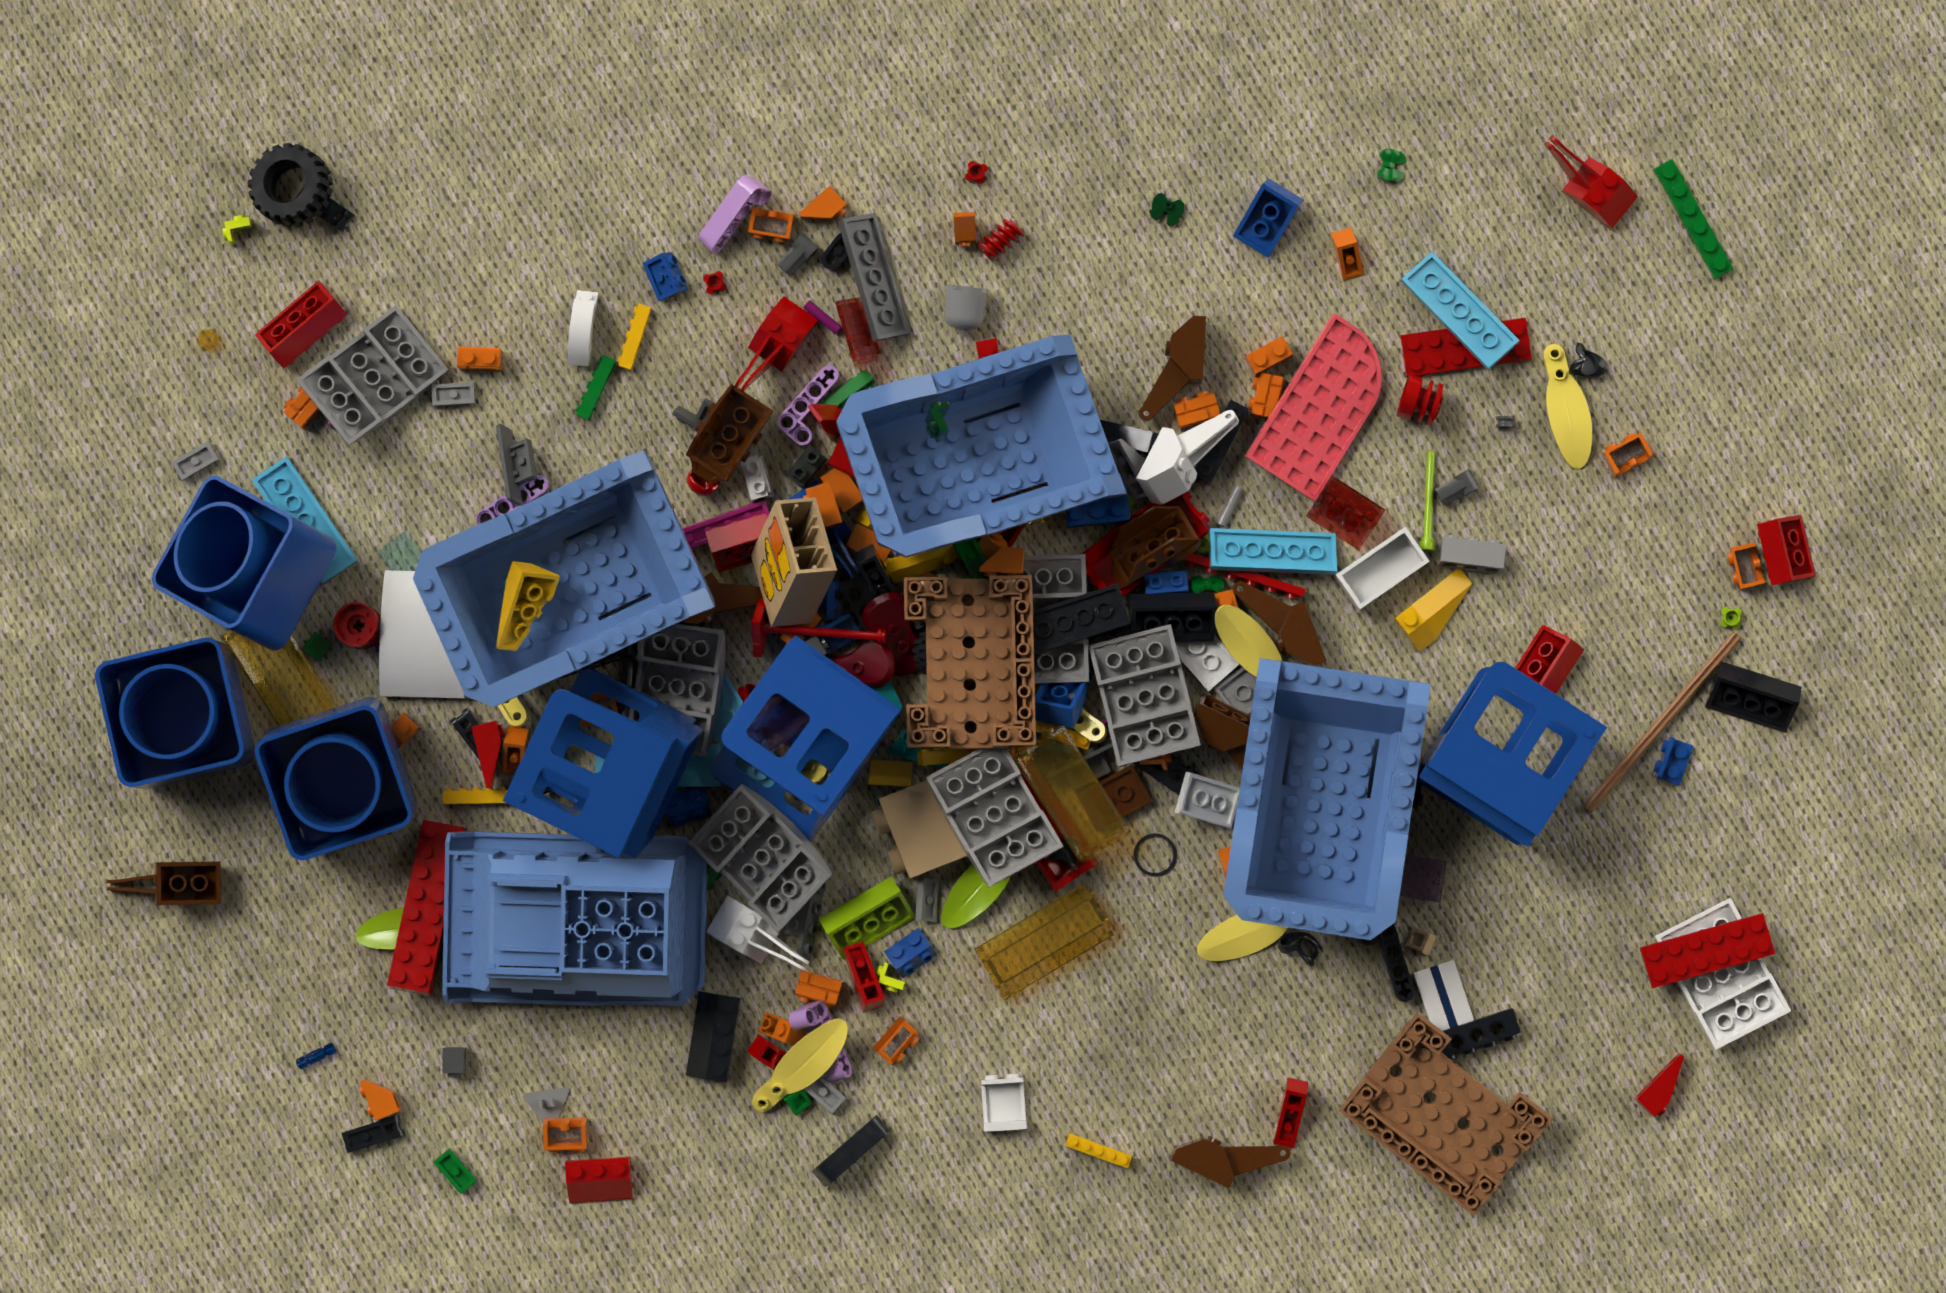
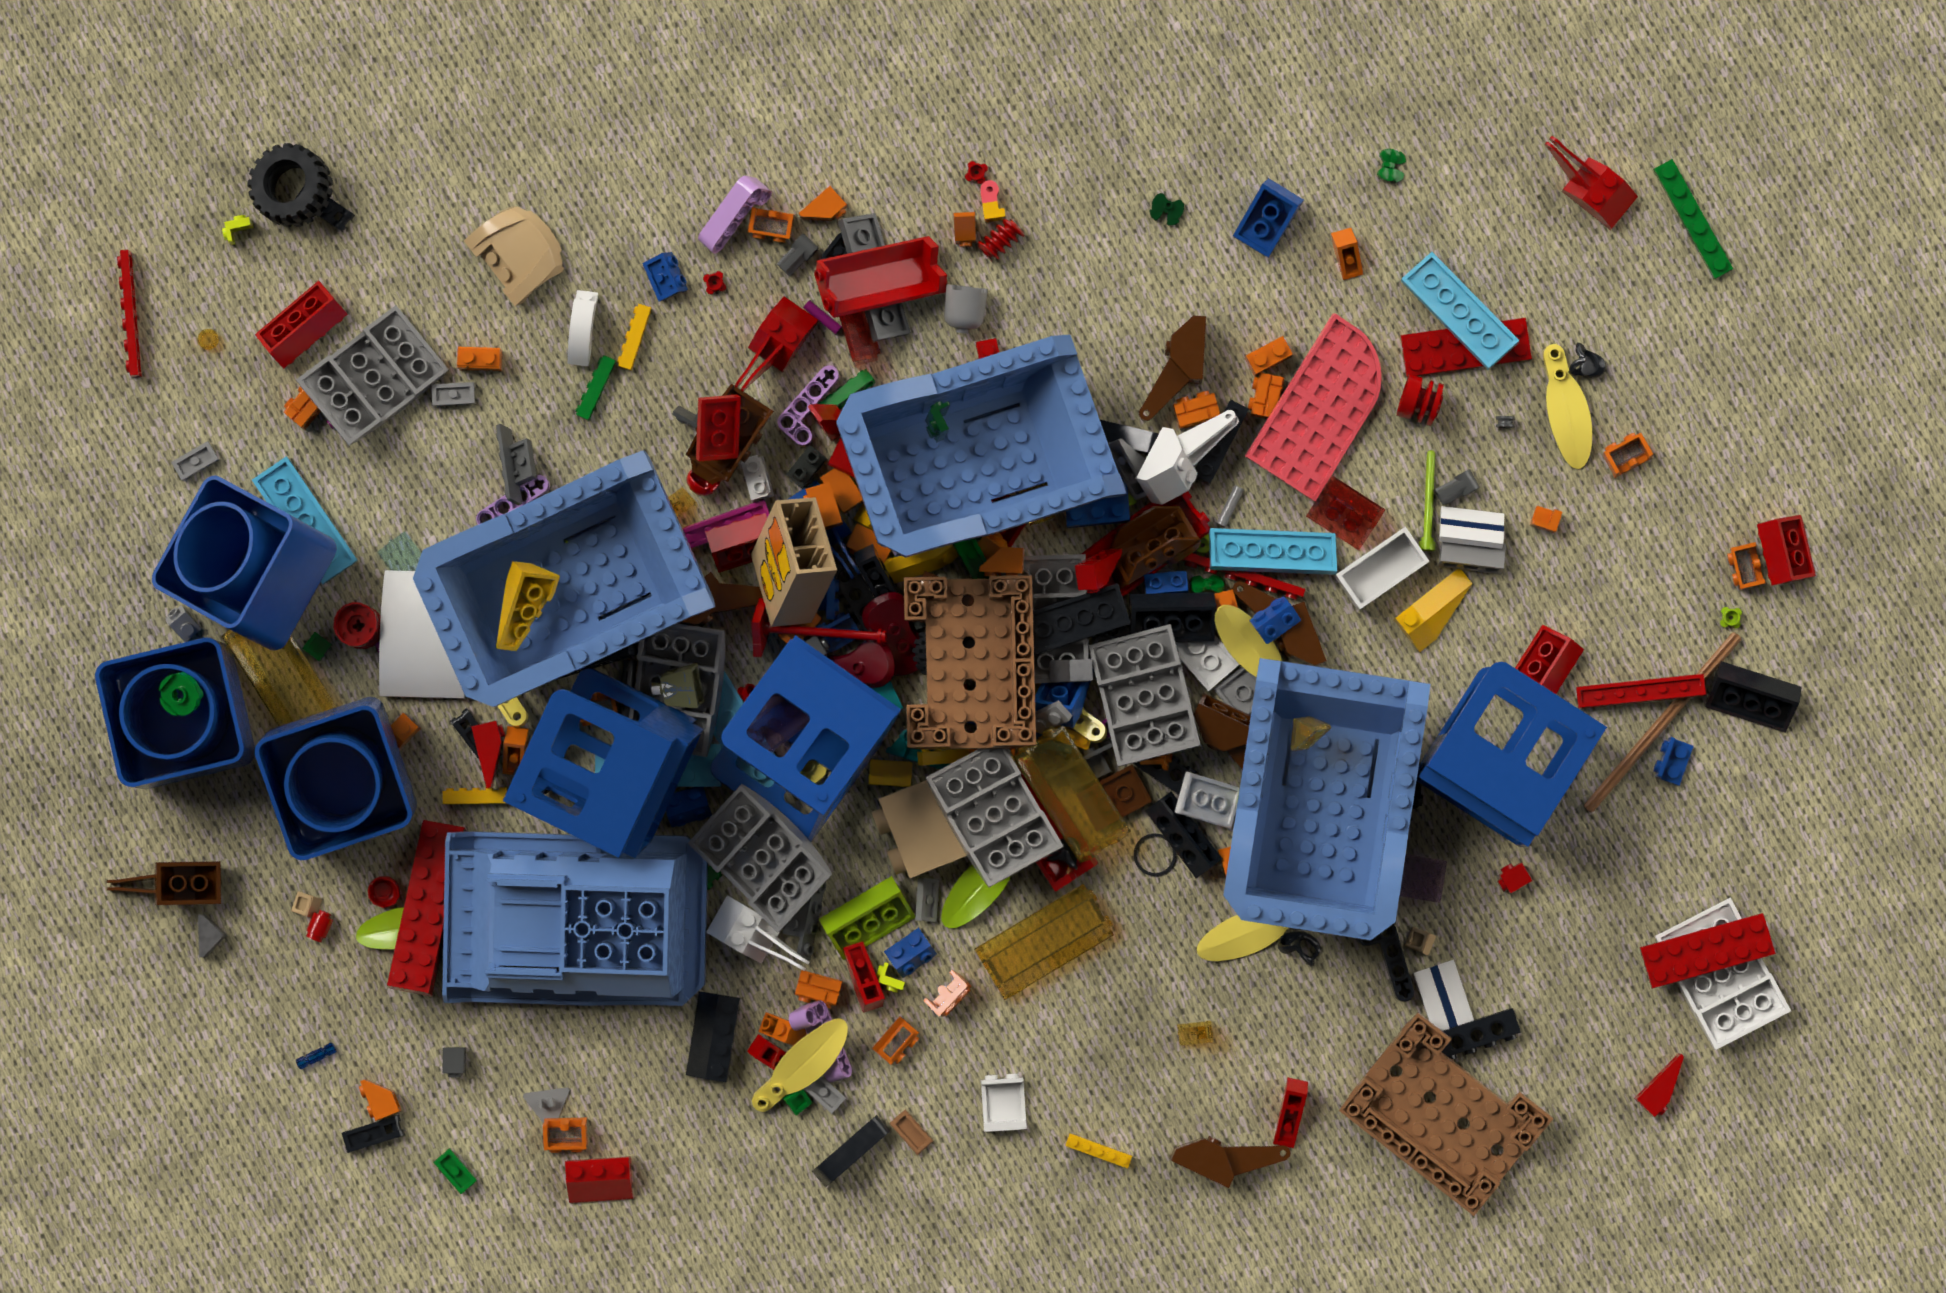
none -> red plate [117,250,142,378]
none -> green plate [159,672,203,716]
none -> light grey bracket [166,605,201,642]
none -> flat silver slope [198,915,227,957]
none -> tan slope [291,891,322,918]
none -> red brick [306,910,333,943]
none -> red hair [367,876,400,908]
none -> tan piece [464,206,564,306]
none -> olive torso [652,663,704,708]
none -> clear yellow slope [668,487,696,519]
none -> red plate [696,395,741,461]
none -> red panel [814,236,947,318]
none -> medium nougat tile [889,1109,933,1155]
none -> window [923,970,972,1017]
none -> leg [981,180,1006,222]
none -> light grey plate [1035,700,1072,734]
none -> flat silver slope [1049,659,1093,682]
none -> red slope [1075,549,1122,593]
none -> black brick [1145,791,1222,878]
none -> clear yellow slope [1177,1020,1214,1046]
none -> blue bracket [1249,596,1301,644]
none -> clear yellow slope [1291,716,1331,751]
none -> white tile [1439,506,1504,549]
none -> red brick [1497,862,1532,894]
none -> orange panel [1530,506,1562,533]
none -> red plate [1576,674,1706,709]

